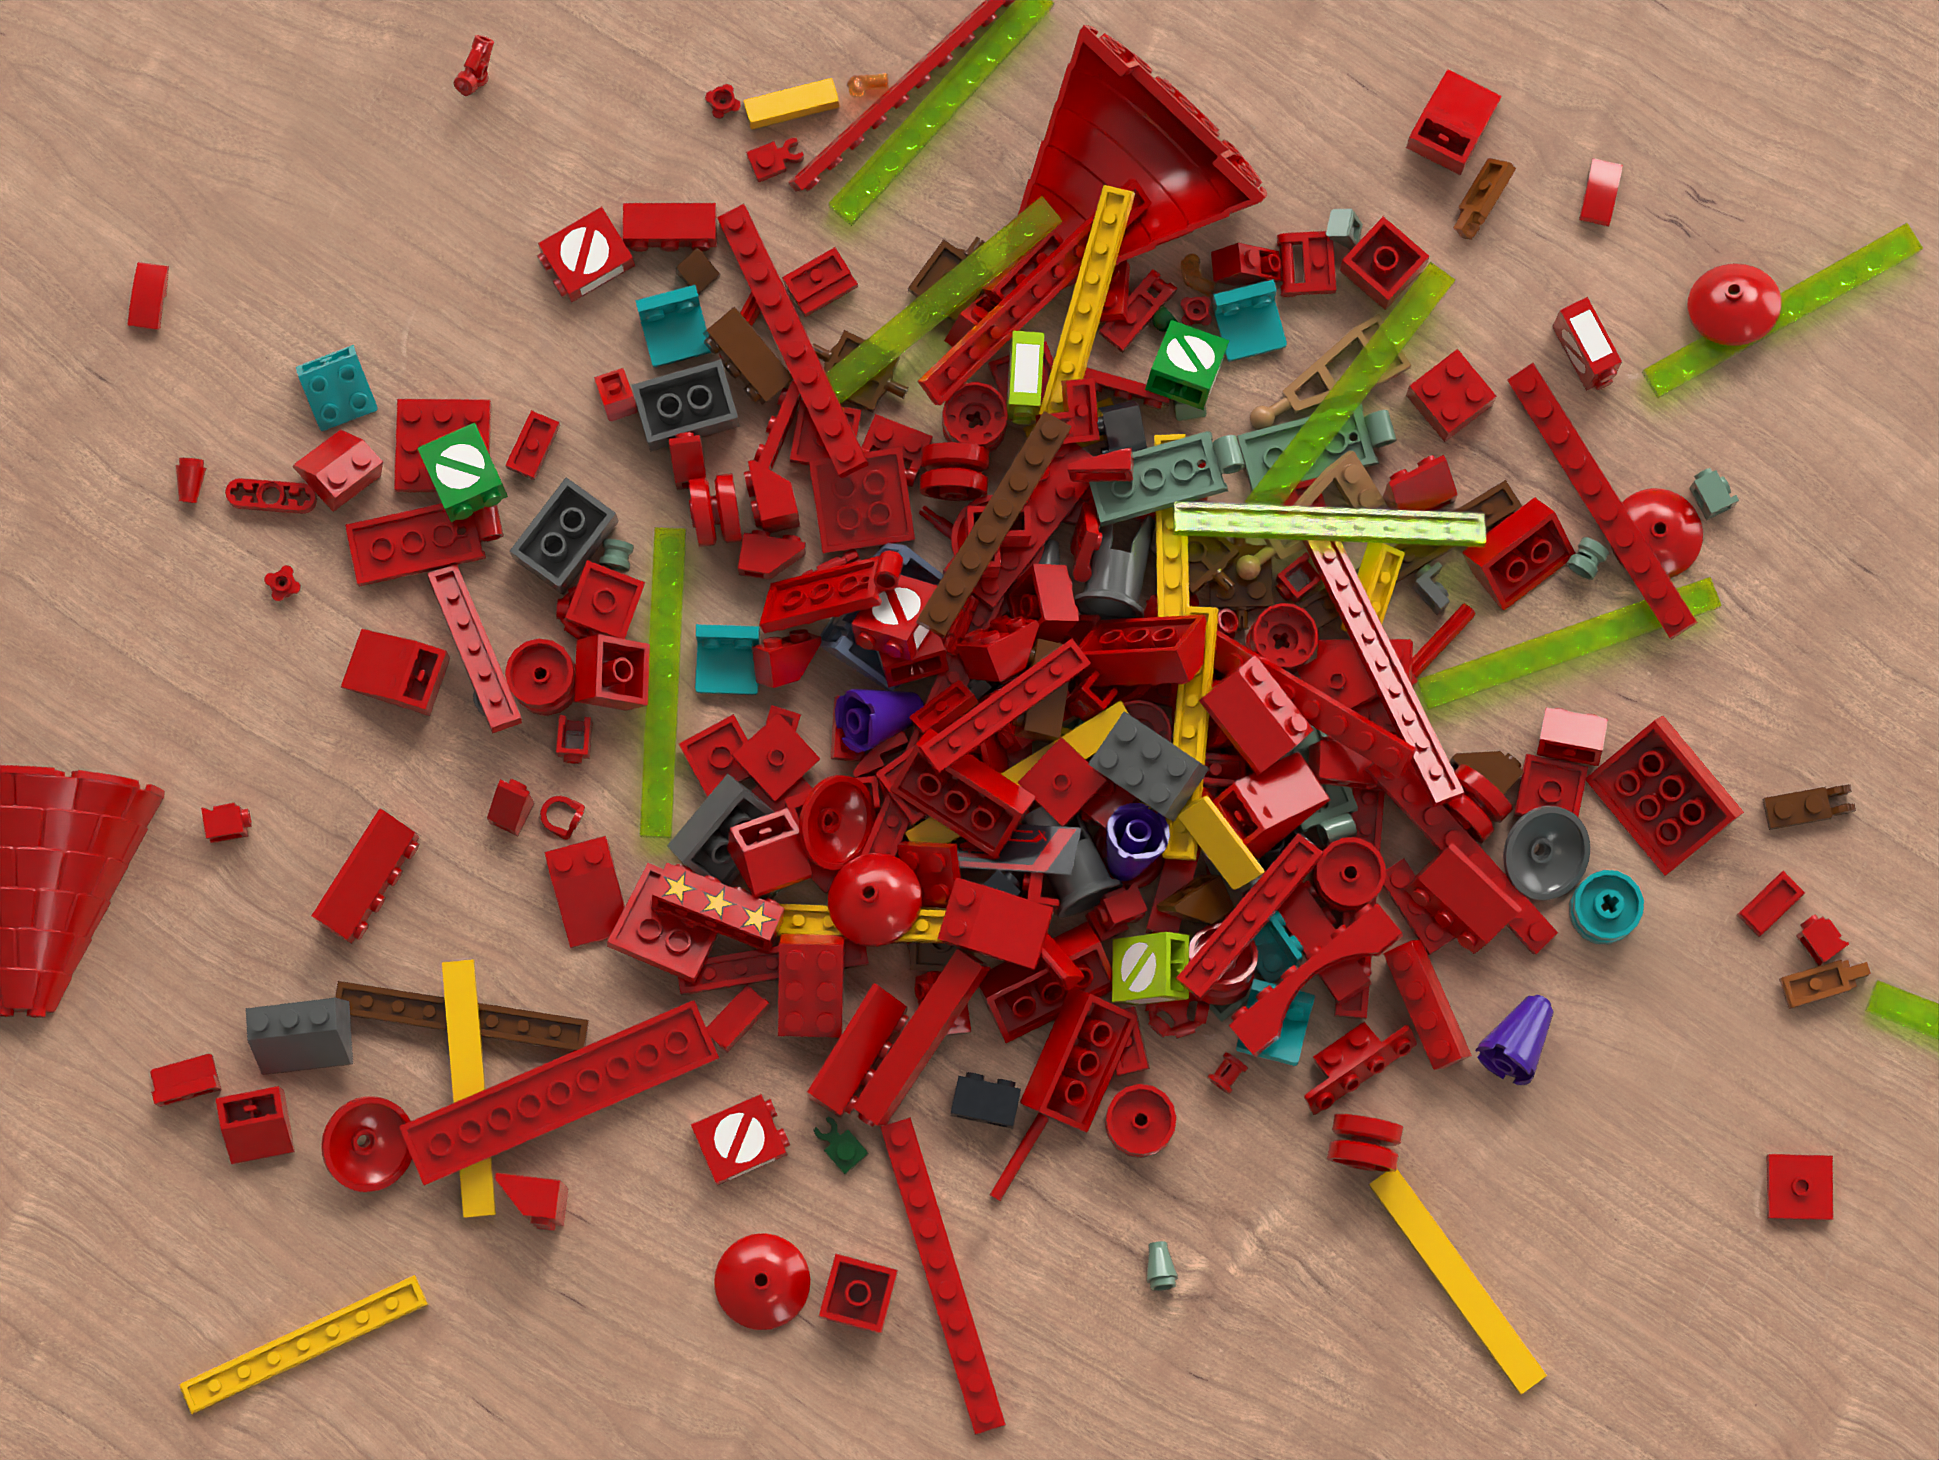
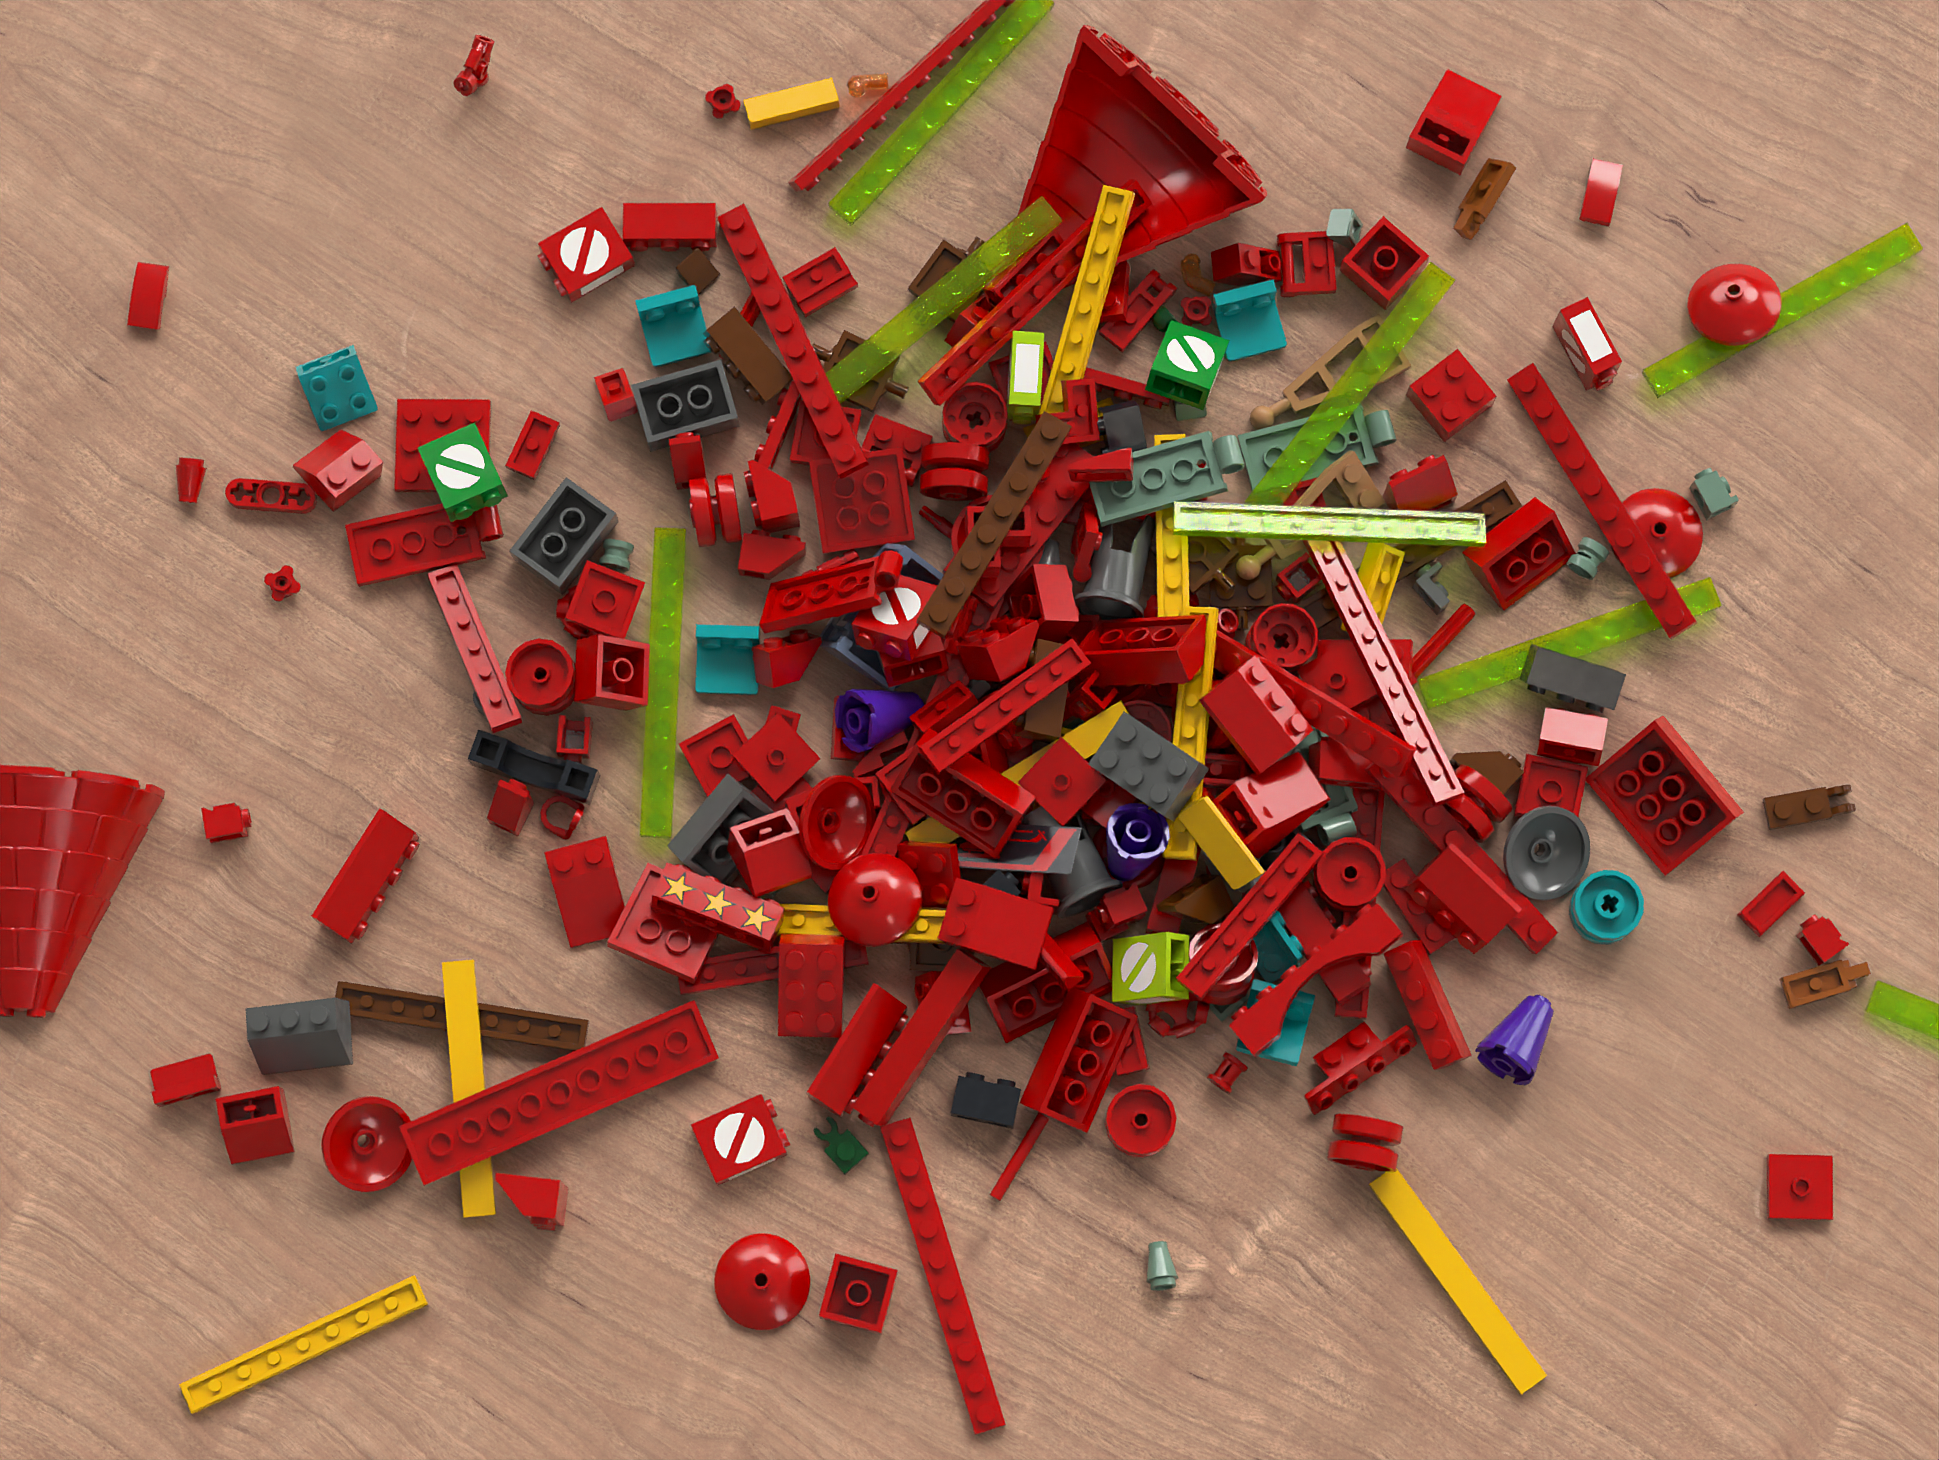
red slope [341,629,450,716] -> none
red panel [706,984,771,1053] -> none
red plate [746,138,804,183] -> none
none -> black arch [468,729,600,805]
none -> black brick [1520,644,1626,713]

